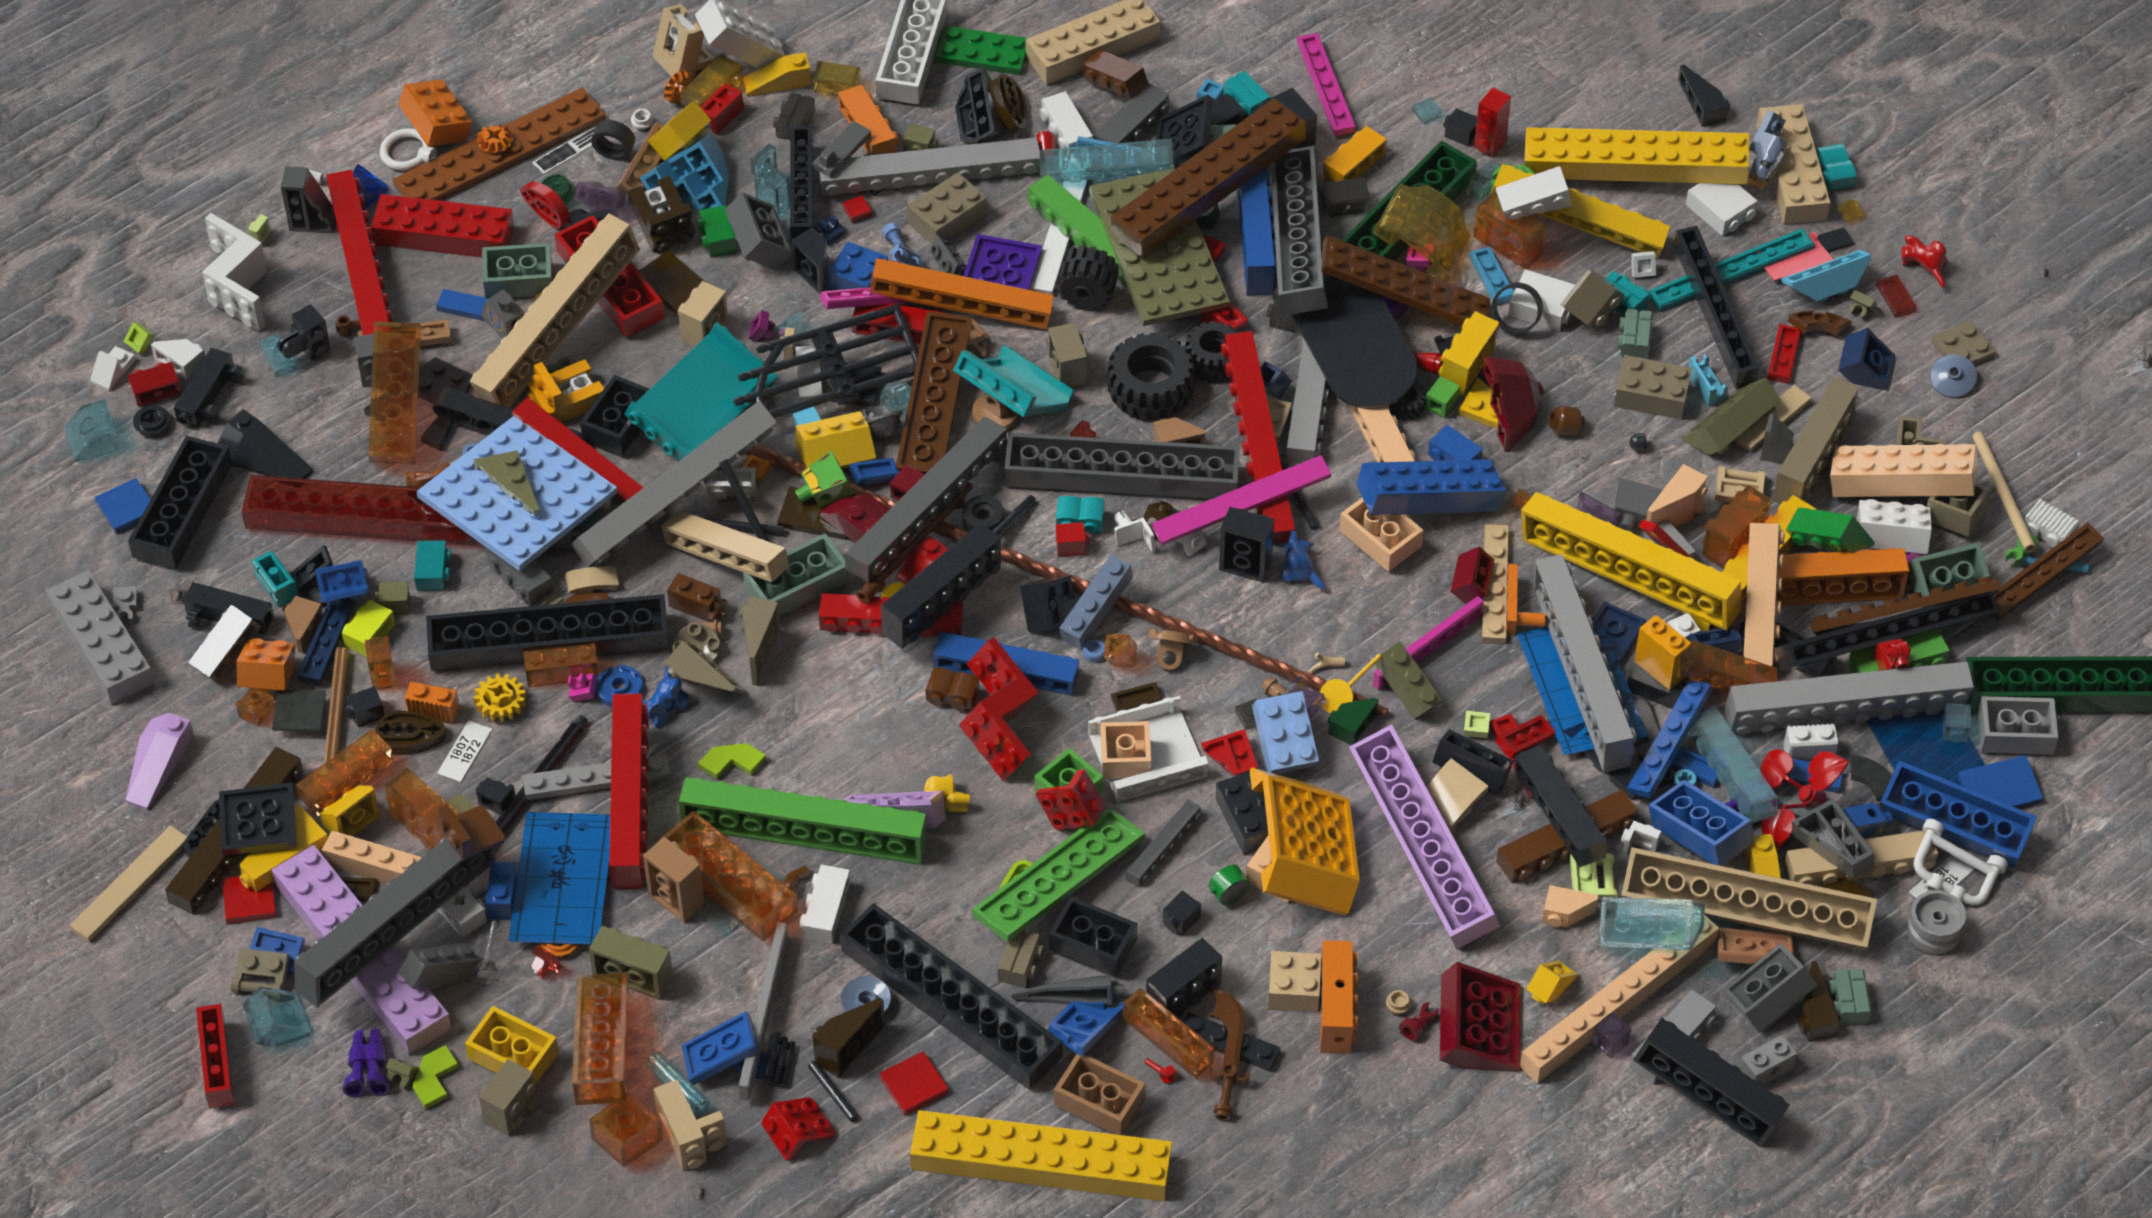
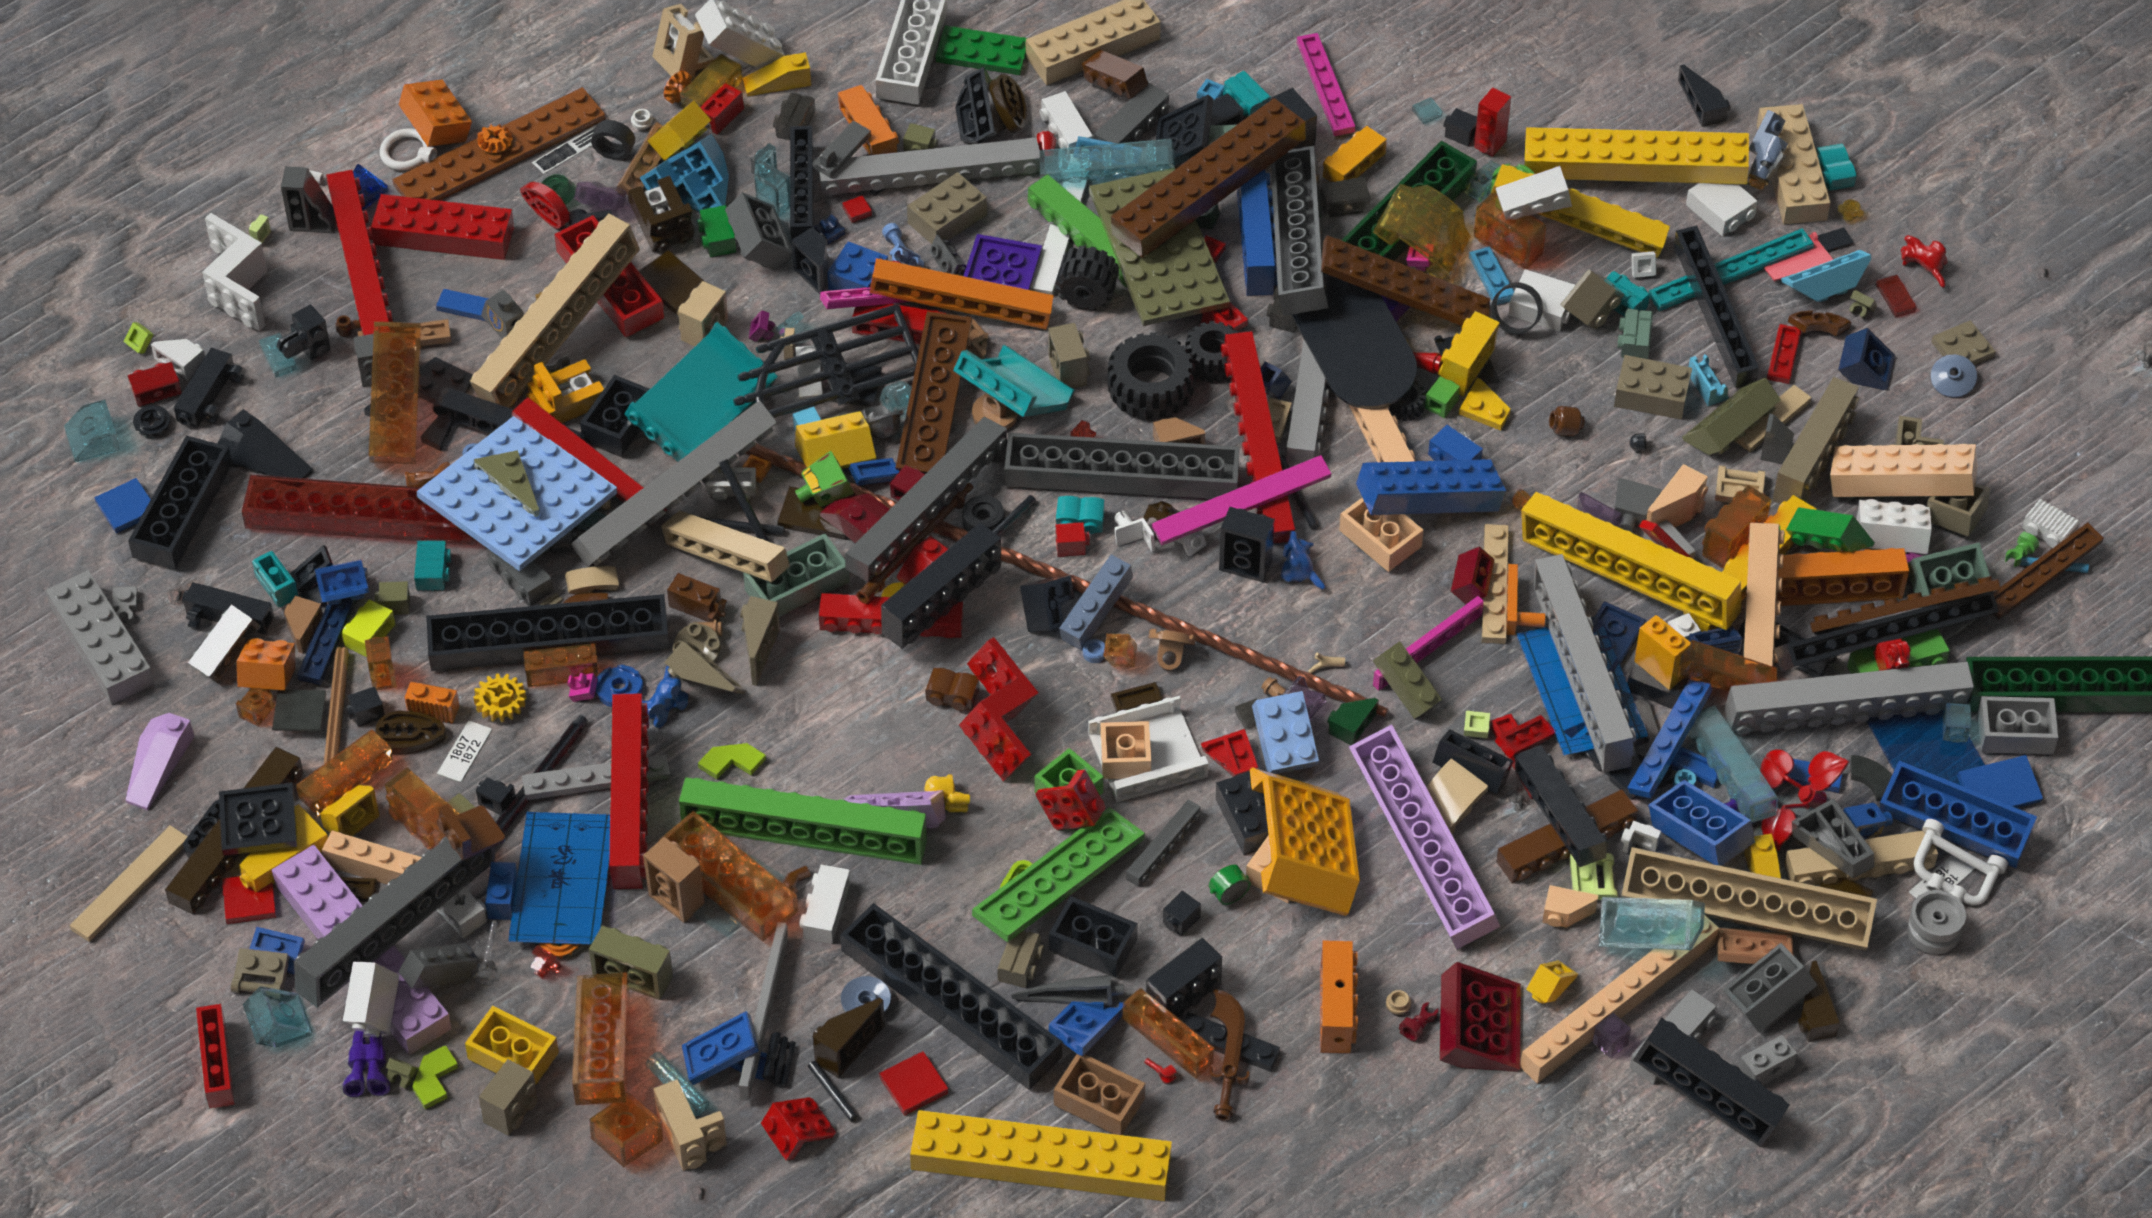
white slope [90,346,135,391] -> none
sand green brick [482,243,553,298] -> none
clear yellow brick [813,61,861,96] -> none
blue brick [933,632,1079,696] -> none
tan brick [1268,951,1321,1012] -> none
yellow piece [1320,654,1382,713] -> none
dark red brick [1483,356,1543,452] -> none
white brick [1783,724,1838,760] -> none
sand green brick [1829,969,1872,1026] -> none
tan piece [1972,432,2036,553] -> none
none -> white brick [343,962,399,1037]

